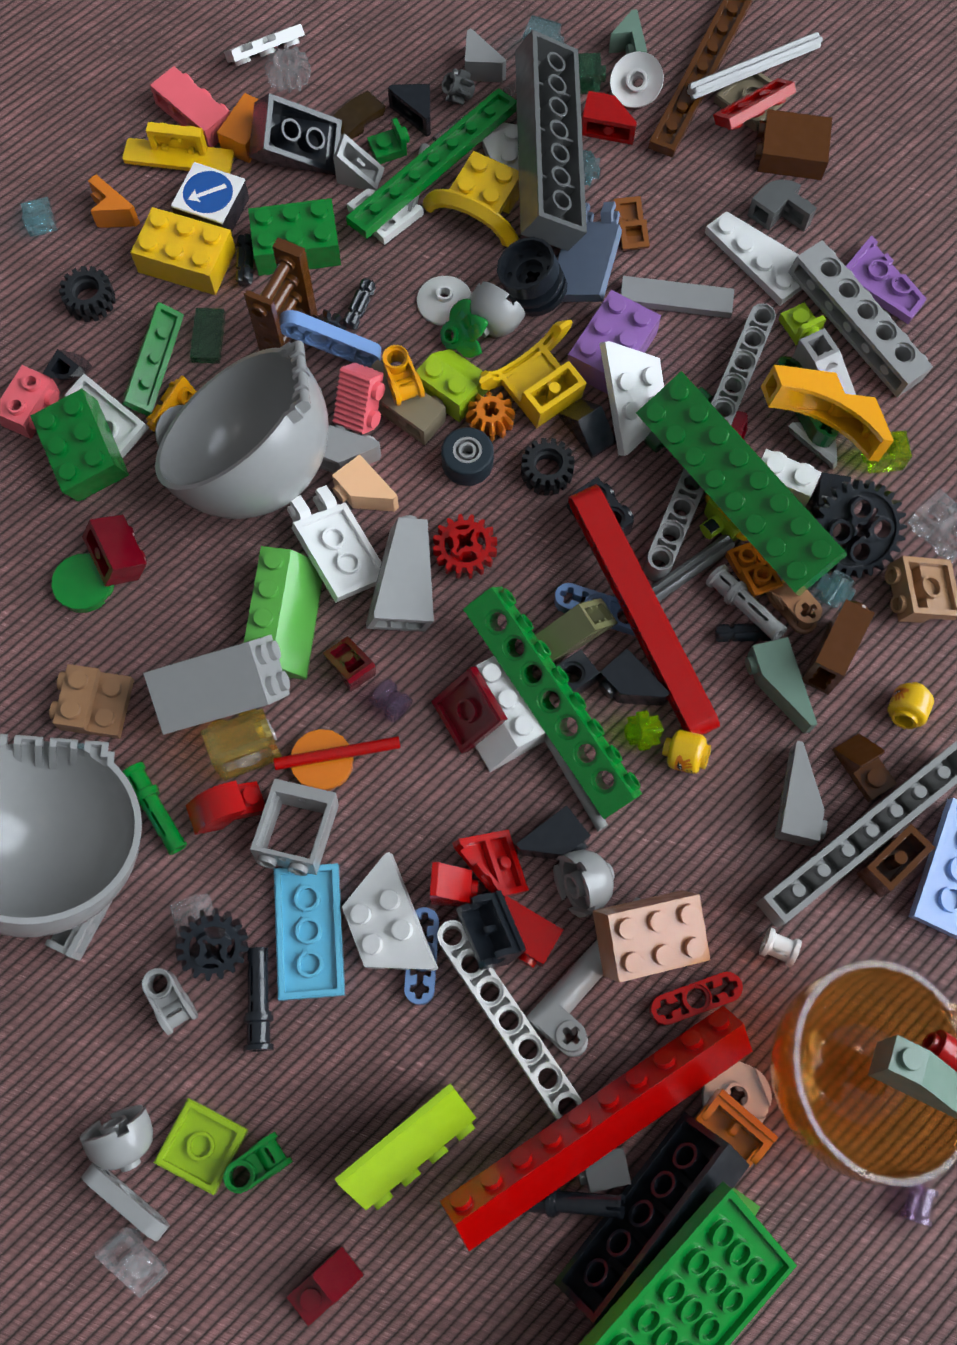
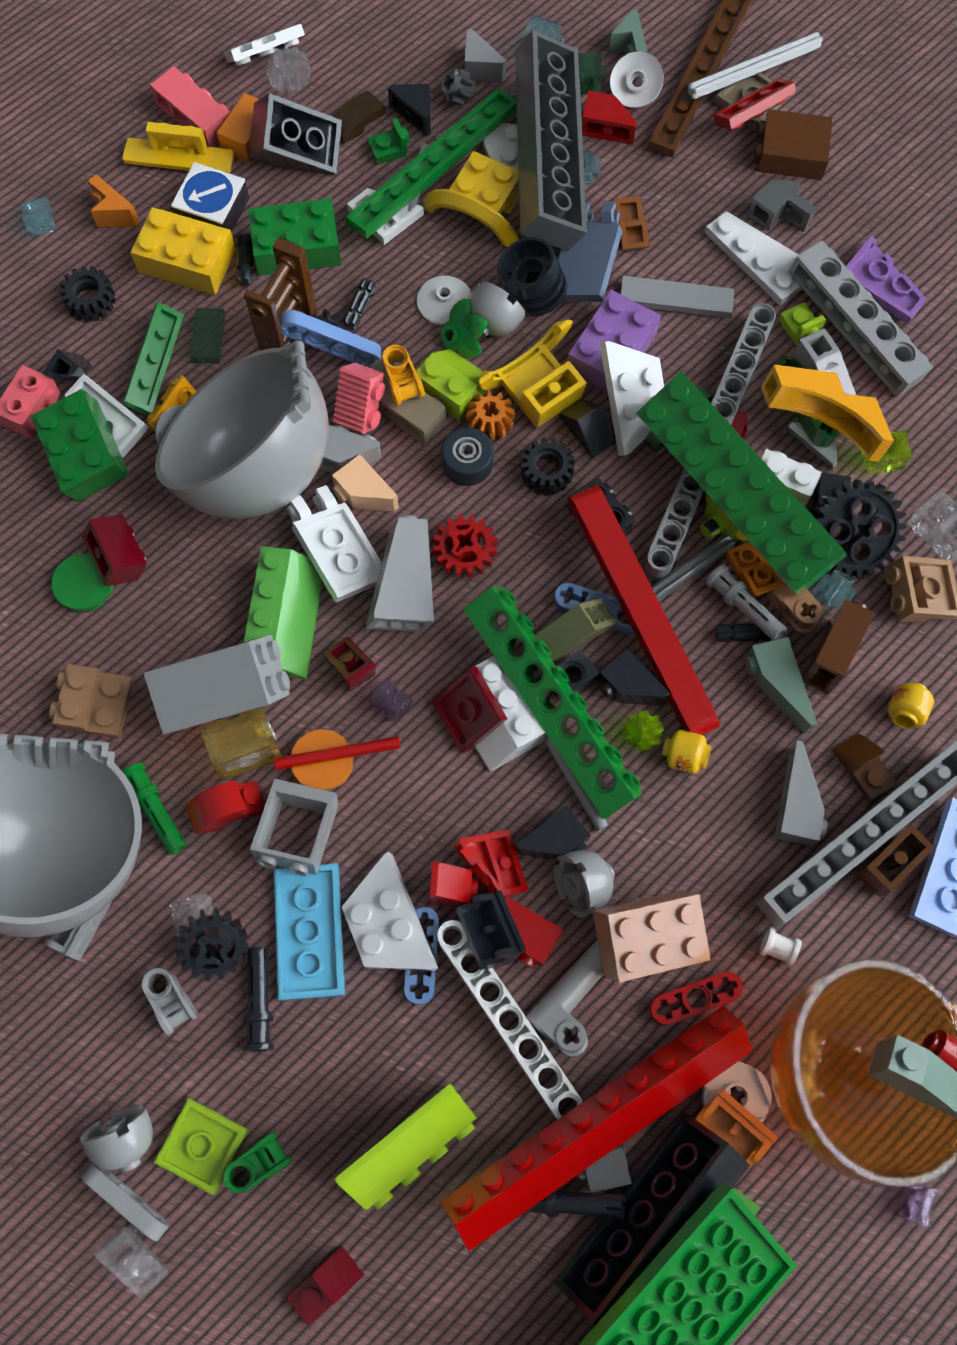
light grey slope [333,134,385,191] -> none

